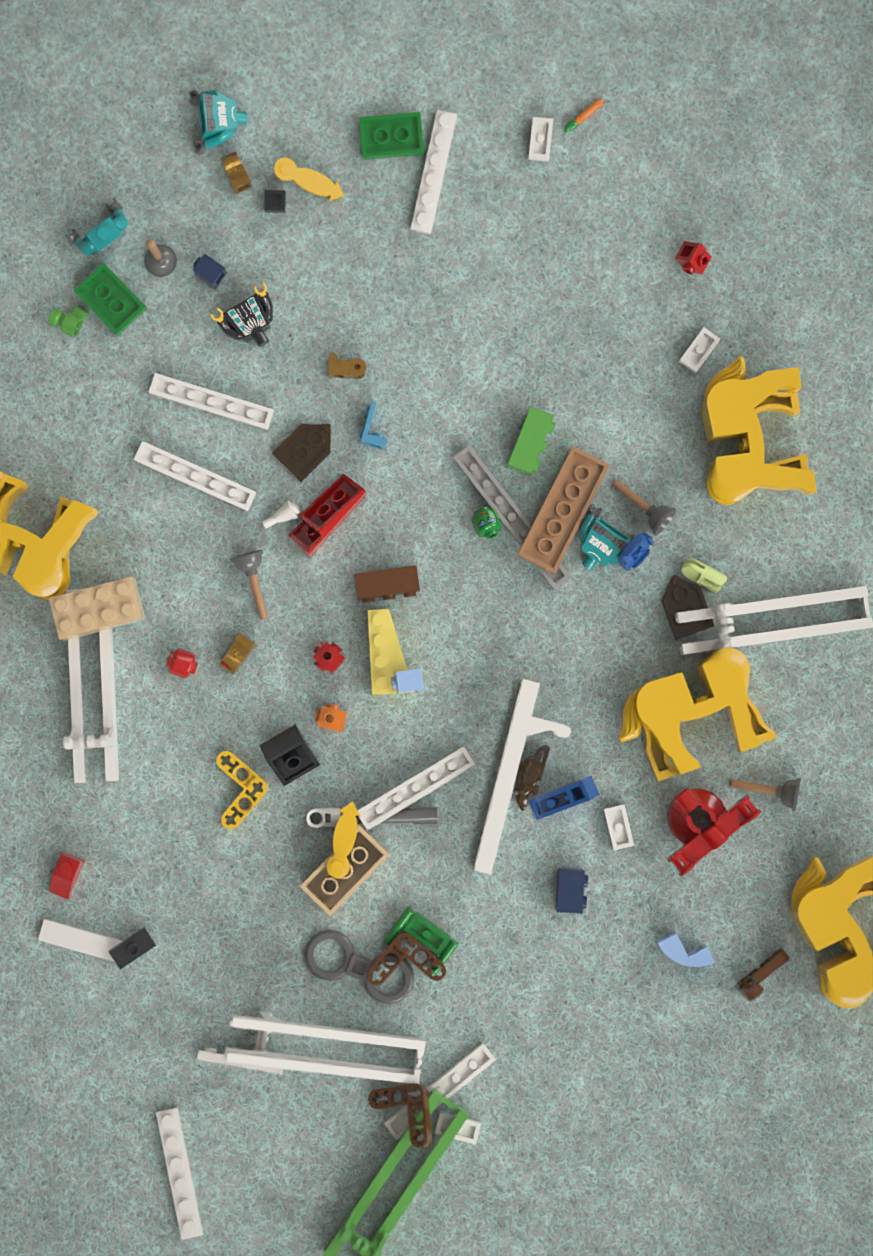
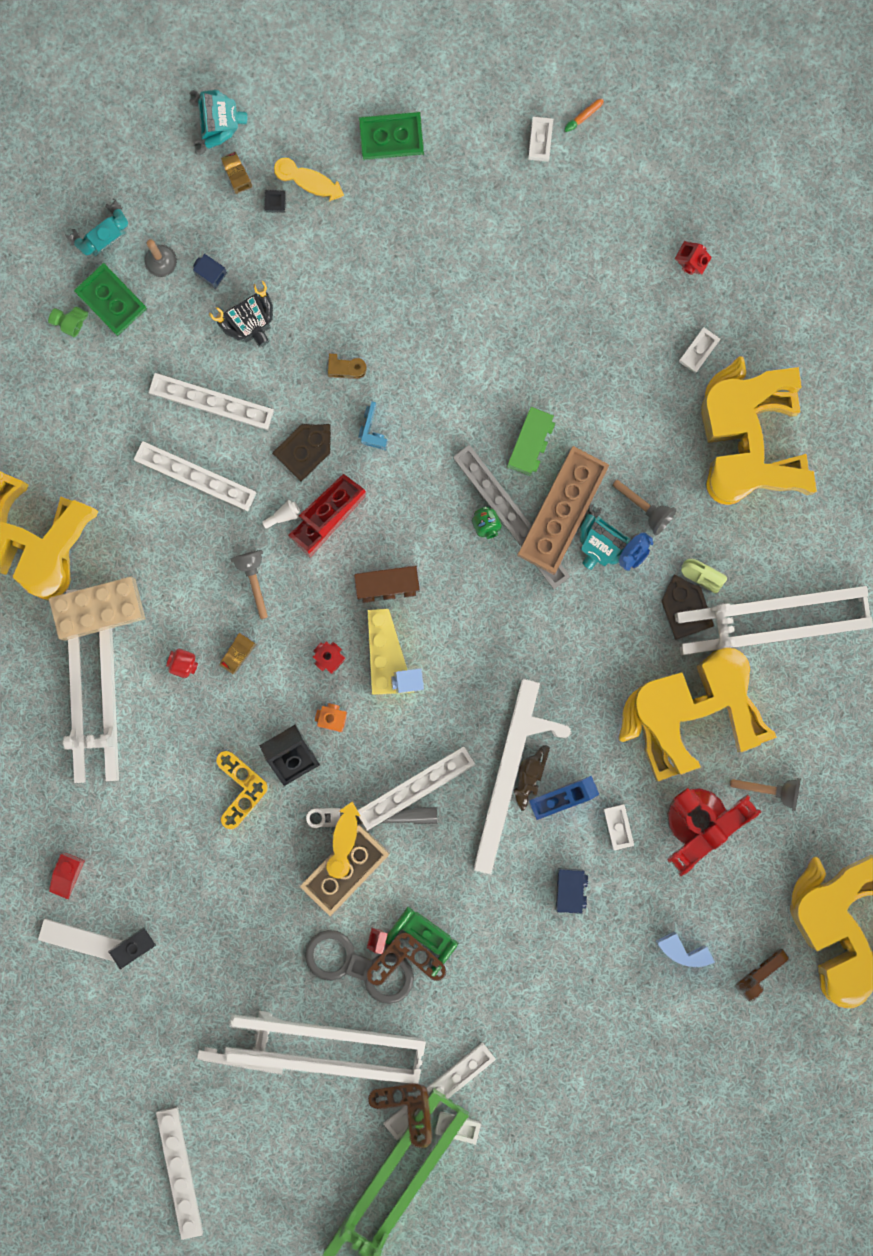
white plate [411,110,457,234] -> none
none -> tile [367,928,388,954]

